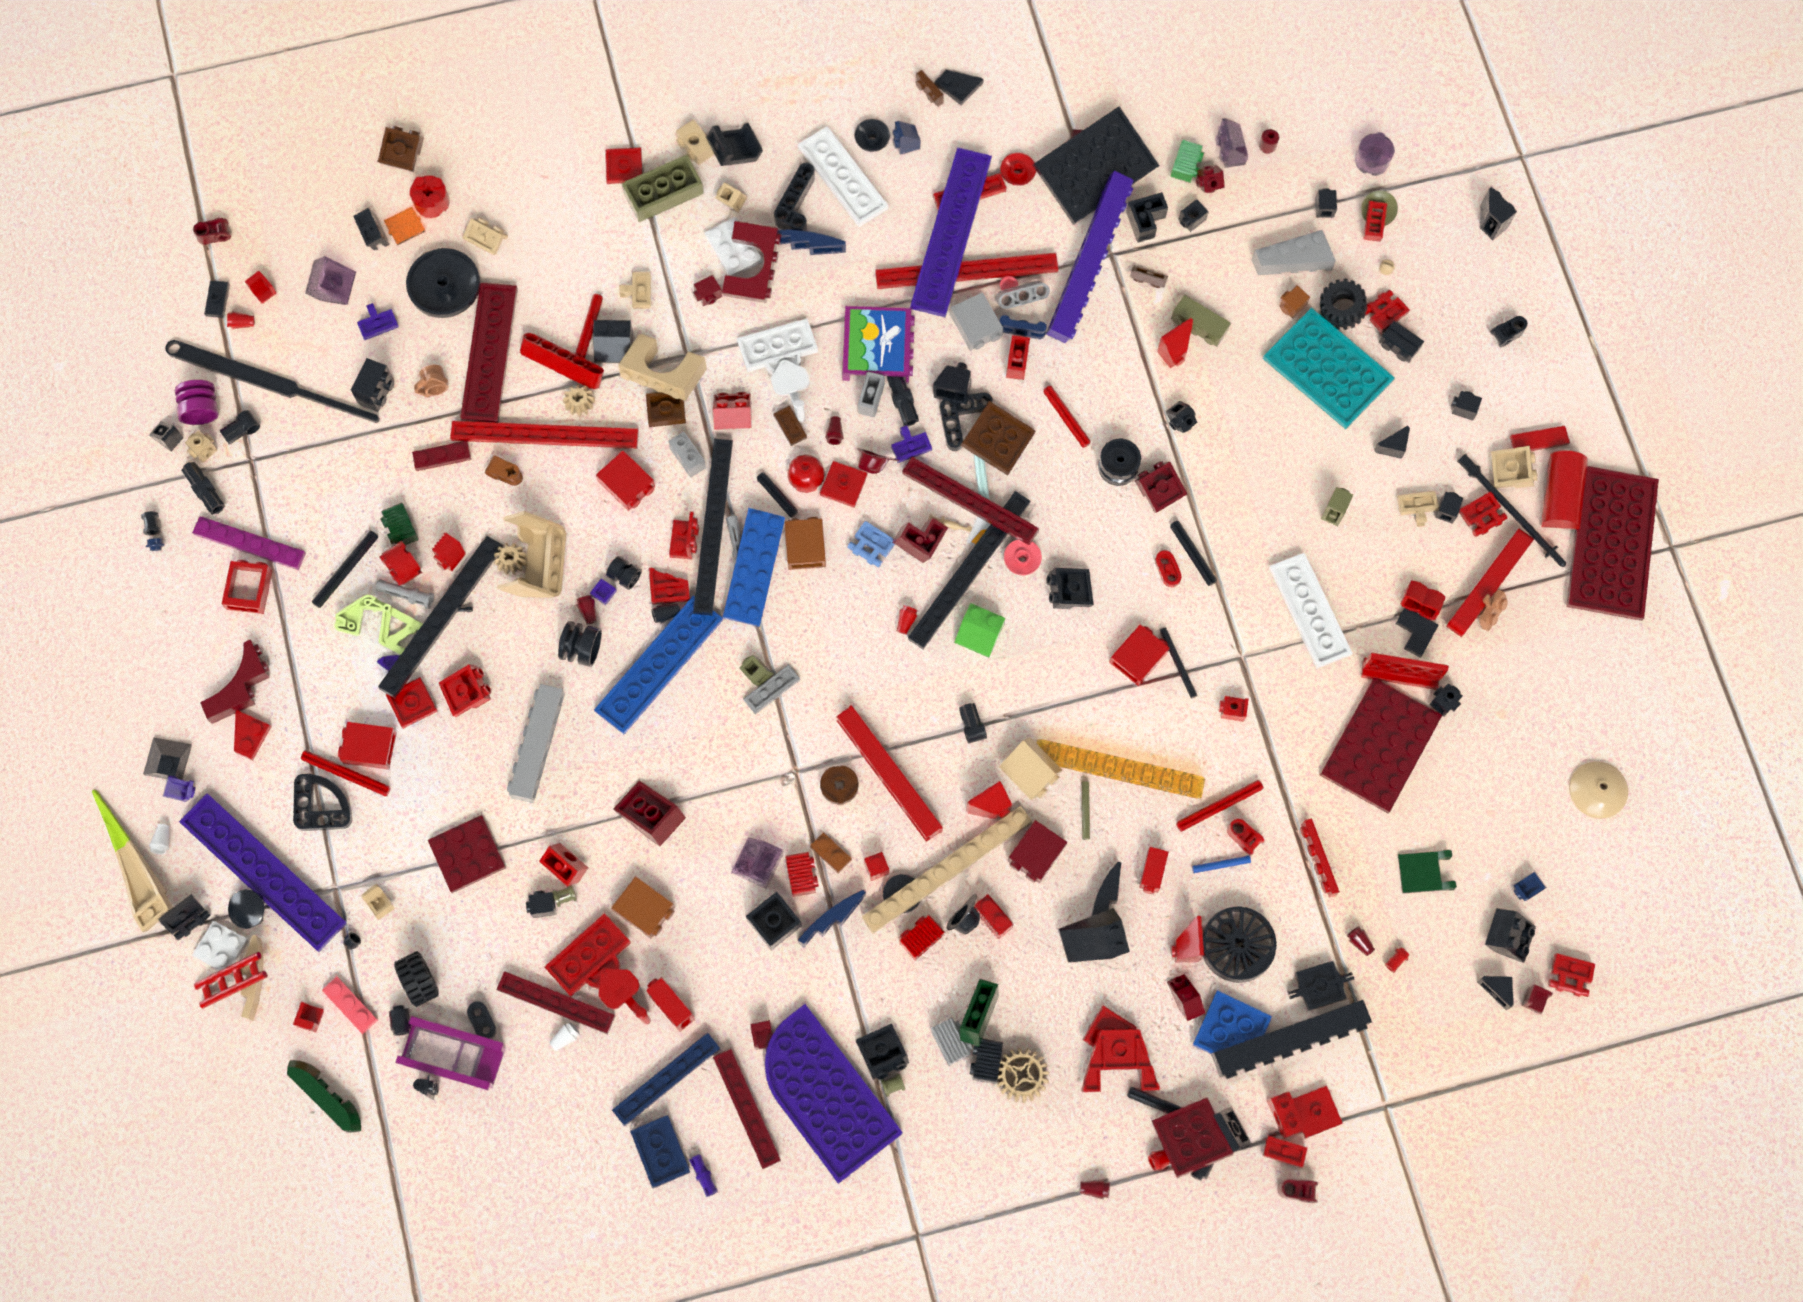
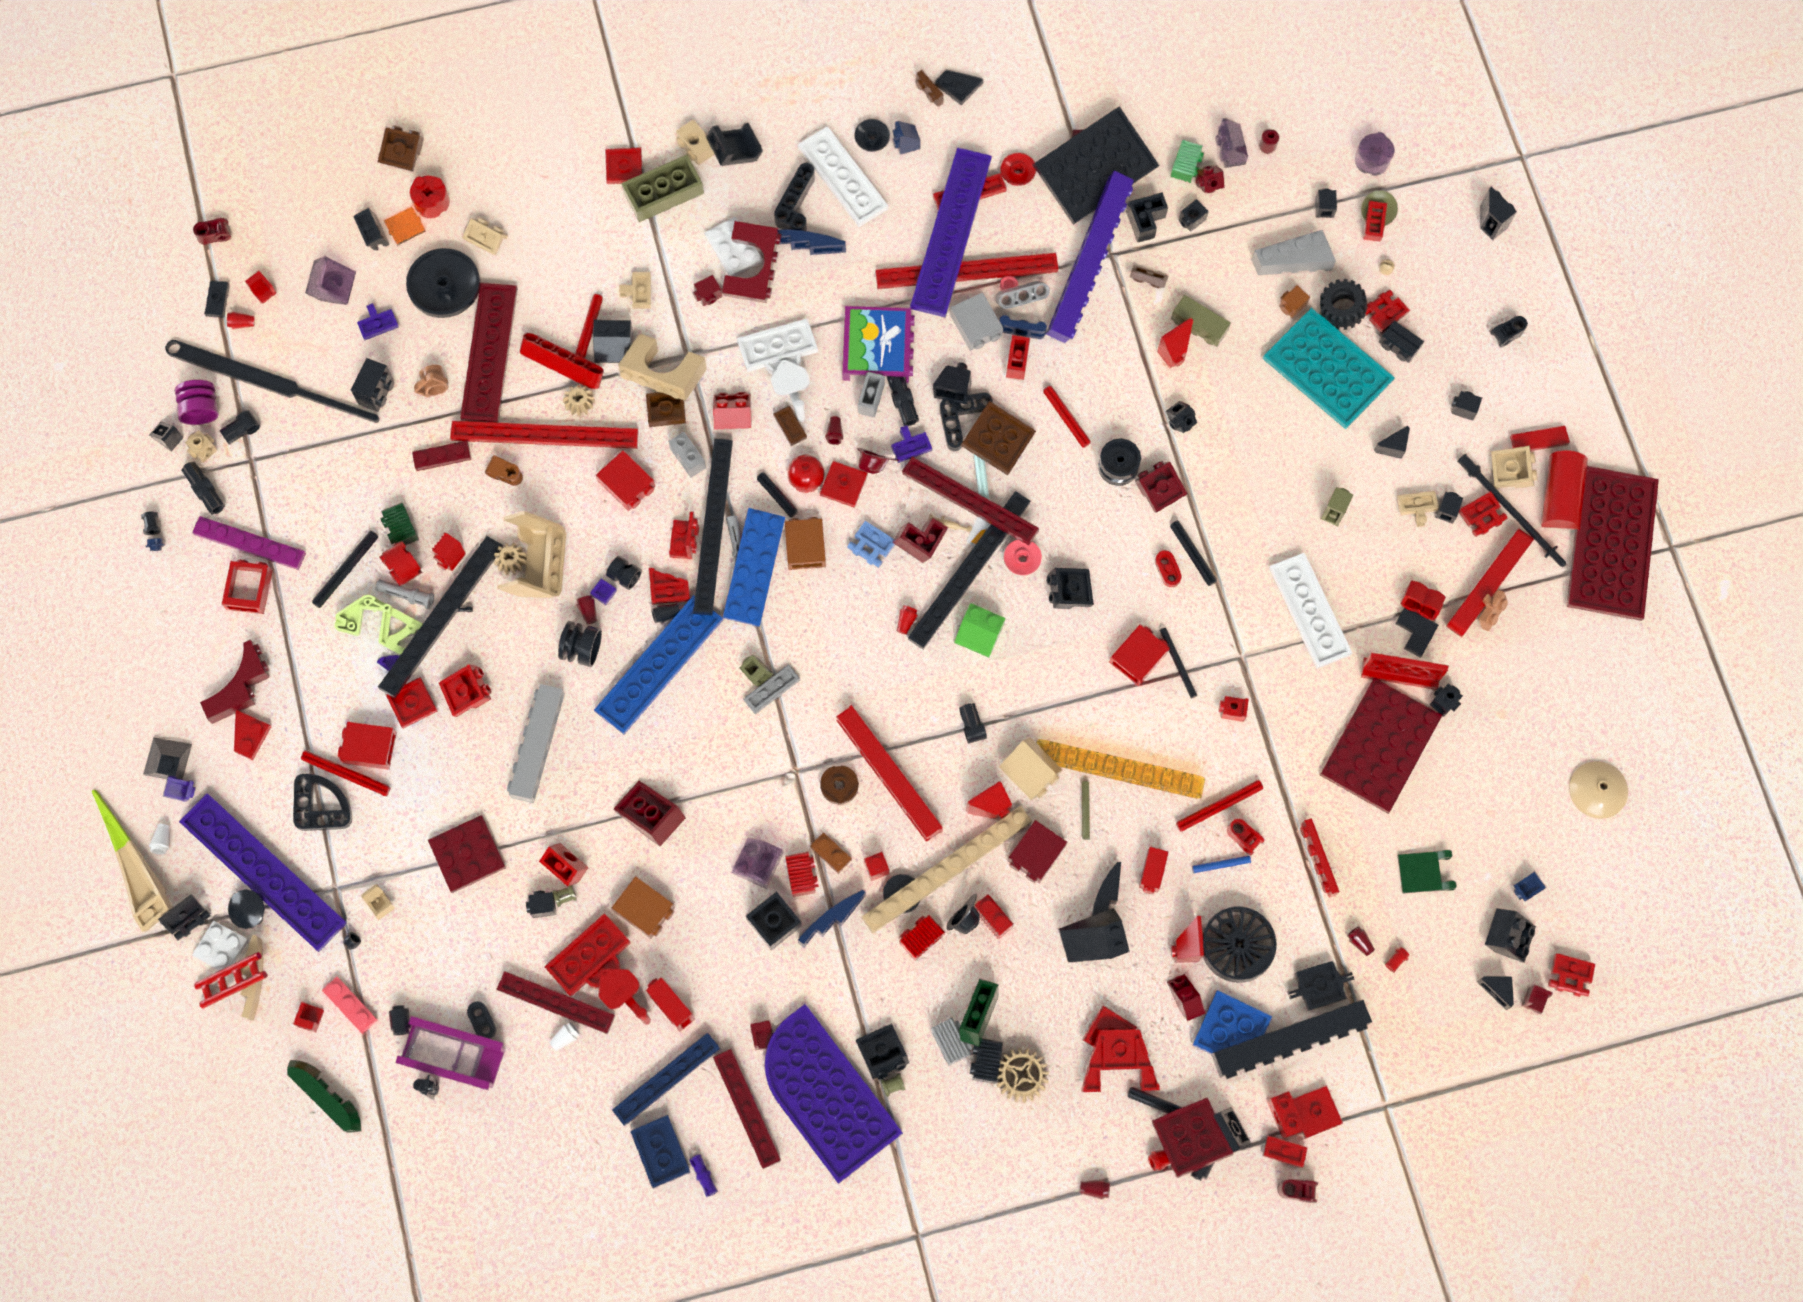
black tyre [394,951,439,1007] -> none
tan brick [715,182,748,213] -> none

